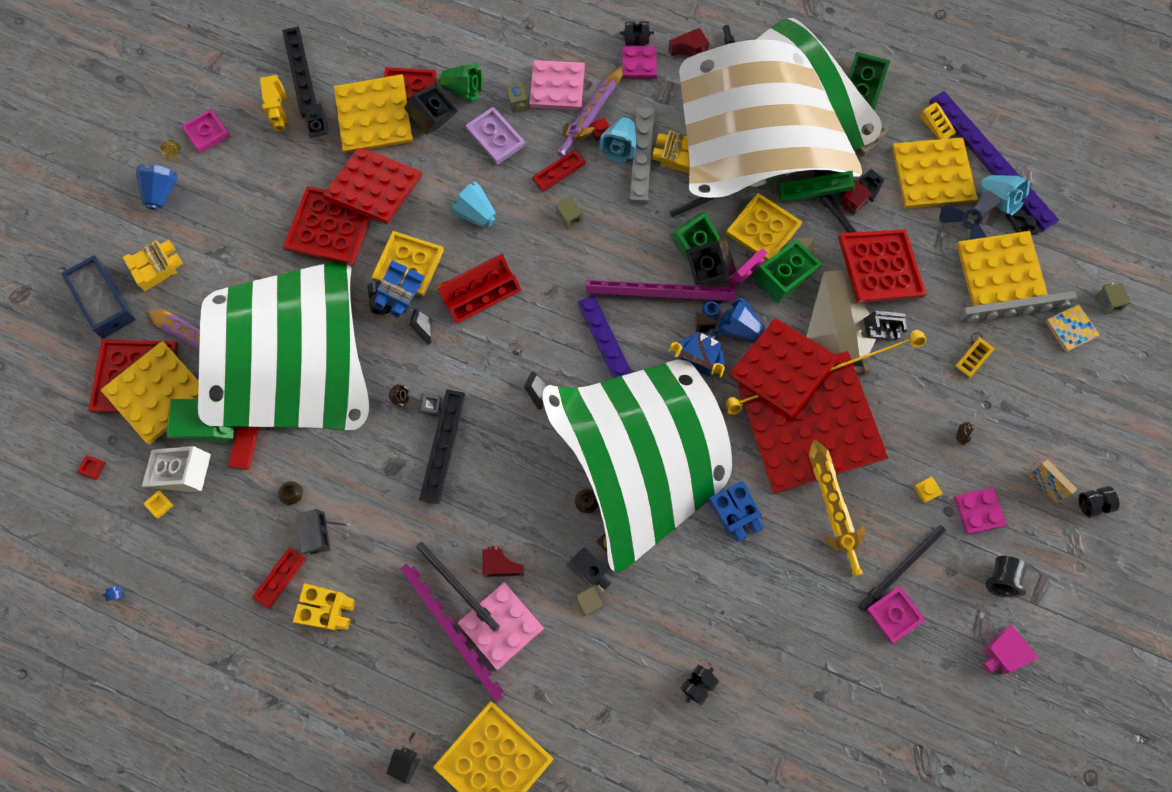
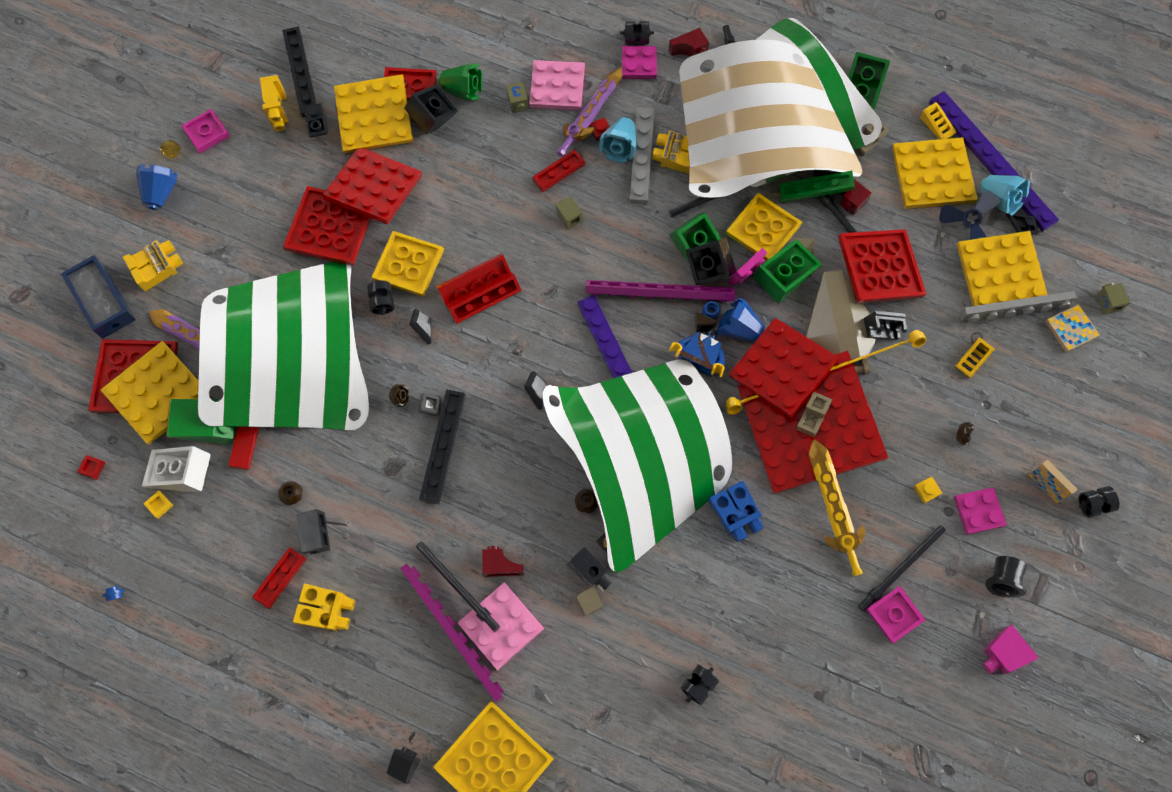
blue hips [374,260,425,318] -> none
medium azure cone [450,182,496,228] -> none
lavender plate [465,107,526,165] -> none
black piece [859,169,884,202] -> none
none -> dark tan slope [796,392,832,438]

